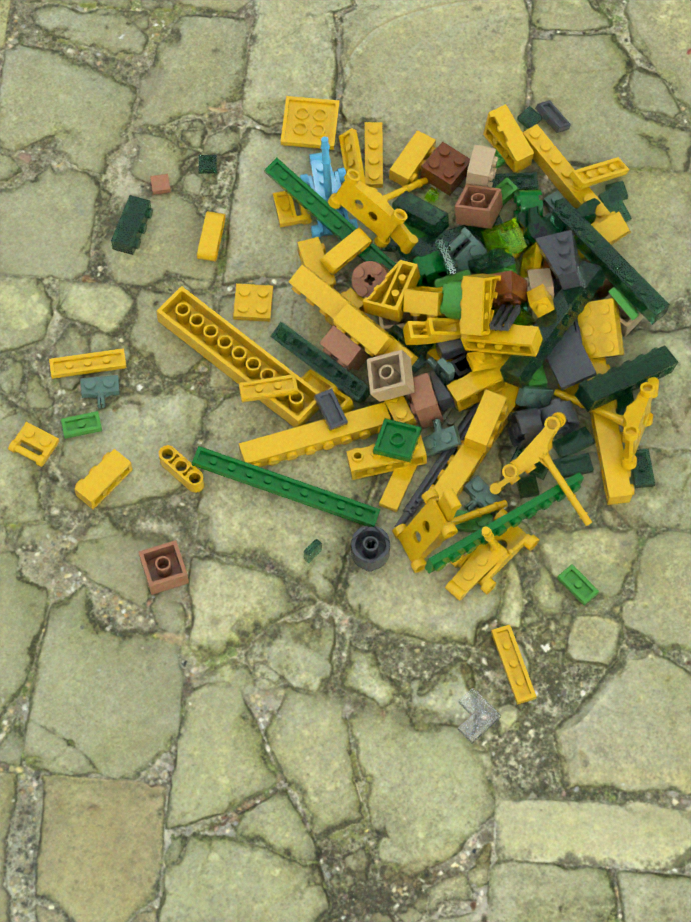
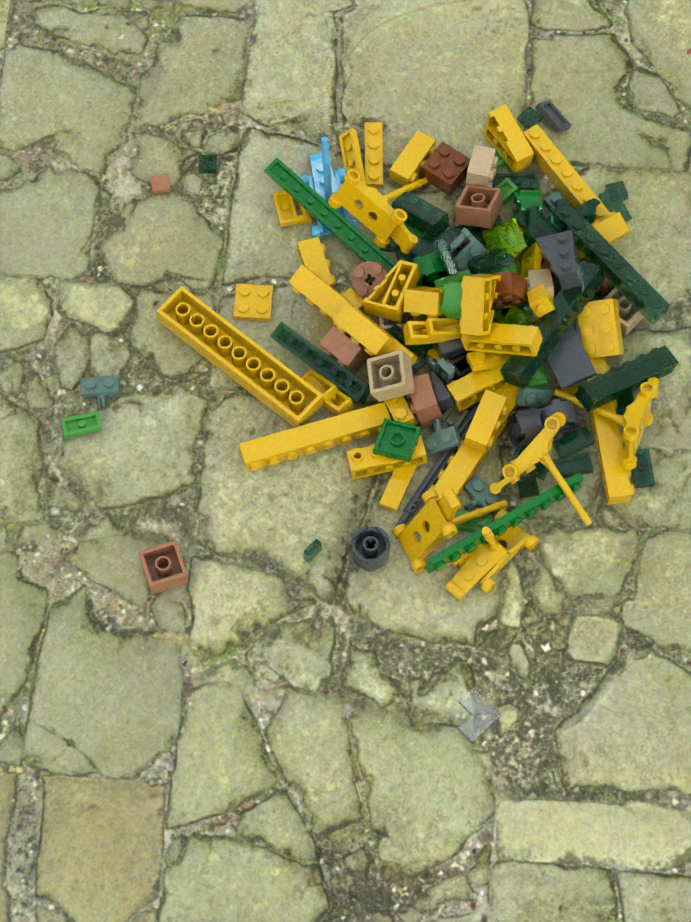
yellow plate [8,422,59,467] -> none
yellow plate [49,348,127,379] -> none
yellow brick [74,449,133,509] -> none
clear green brick [111,195,153,255] -> none
yellow beam [159,445,204,493] -> none
green plate [192,446,381,527] -> none
yellow beam [197,211,226,262] -> none
yellow tile [239,374,298,403] -> none
yellow plate [280,96,339,150] -> none
dark grey tile [314,388,348,431] -> none
yellow beam [320,227,372,275] -> none
clear neon green plate [424,187,440,204] -> none
dark grey tile [490,304,521,331] -> none
yellow plate [491,625,537,705] -> none
bright green plate [557,564,599,606] -> none
yellow plate [569,157,630,189] -> none
bright green tile [608,287,640,321] -> none

